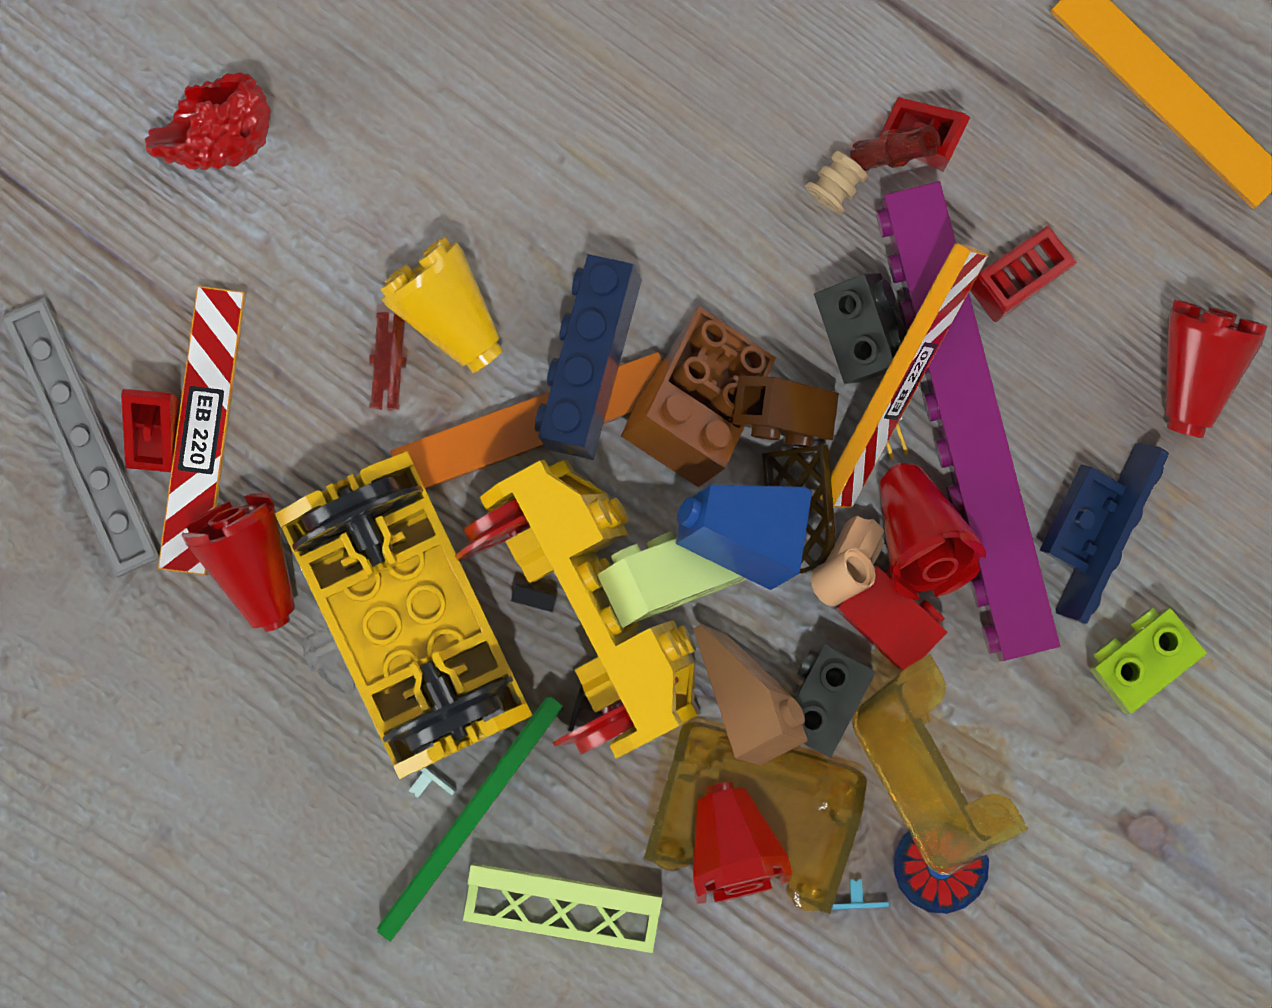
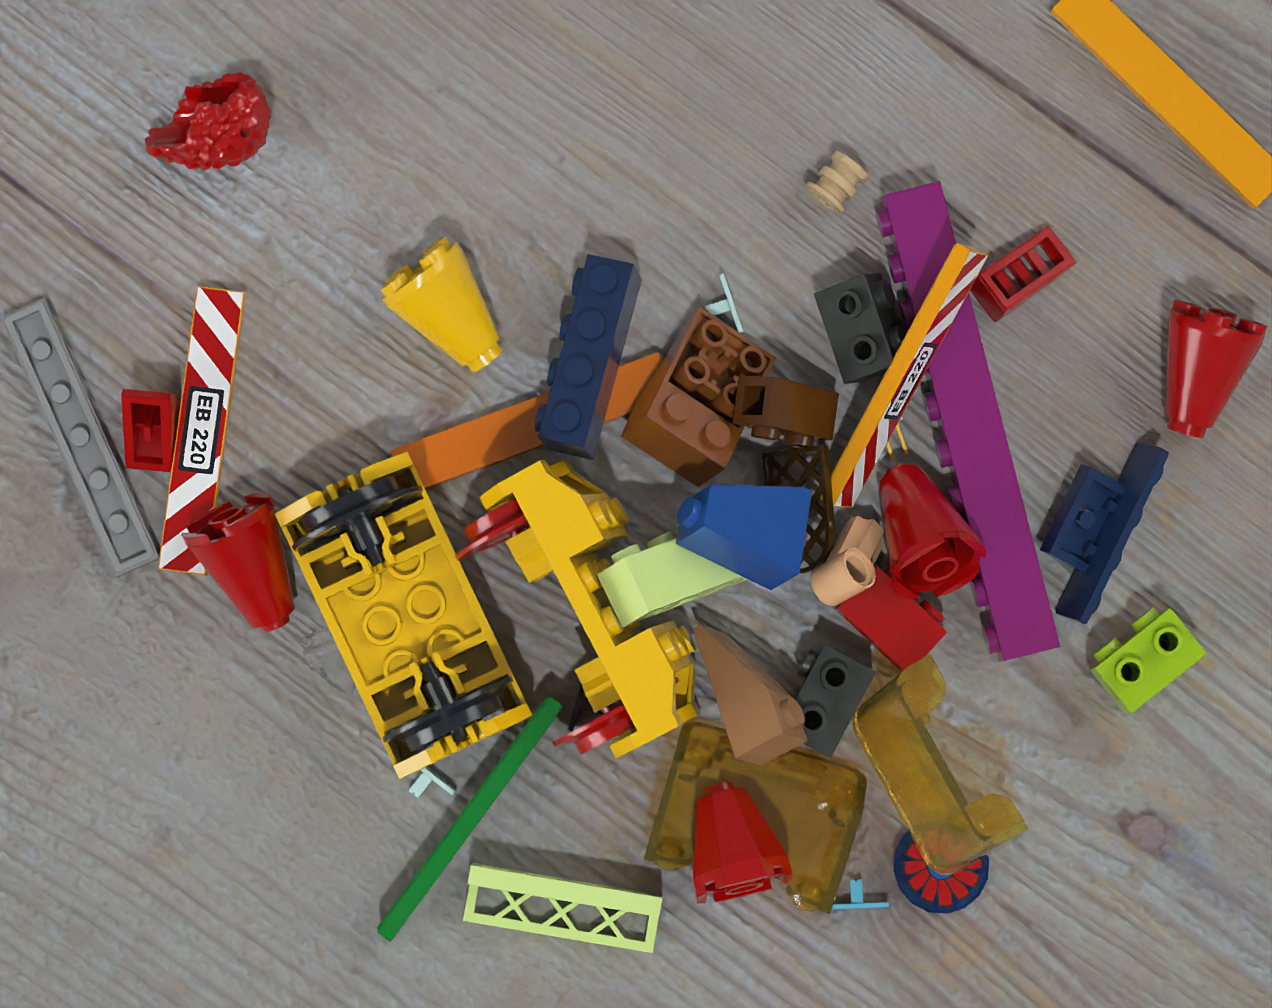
clear red pin [369,312,407,411] -> none
black piece [511,585,557,613] -> none
clear red pin [850,125,941,171] -> none
red slope [878,97,971,172] -> none
none -> light aqua piece [705,273,744,334]

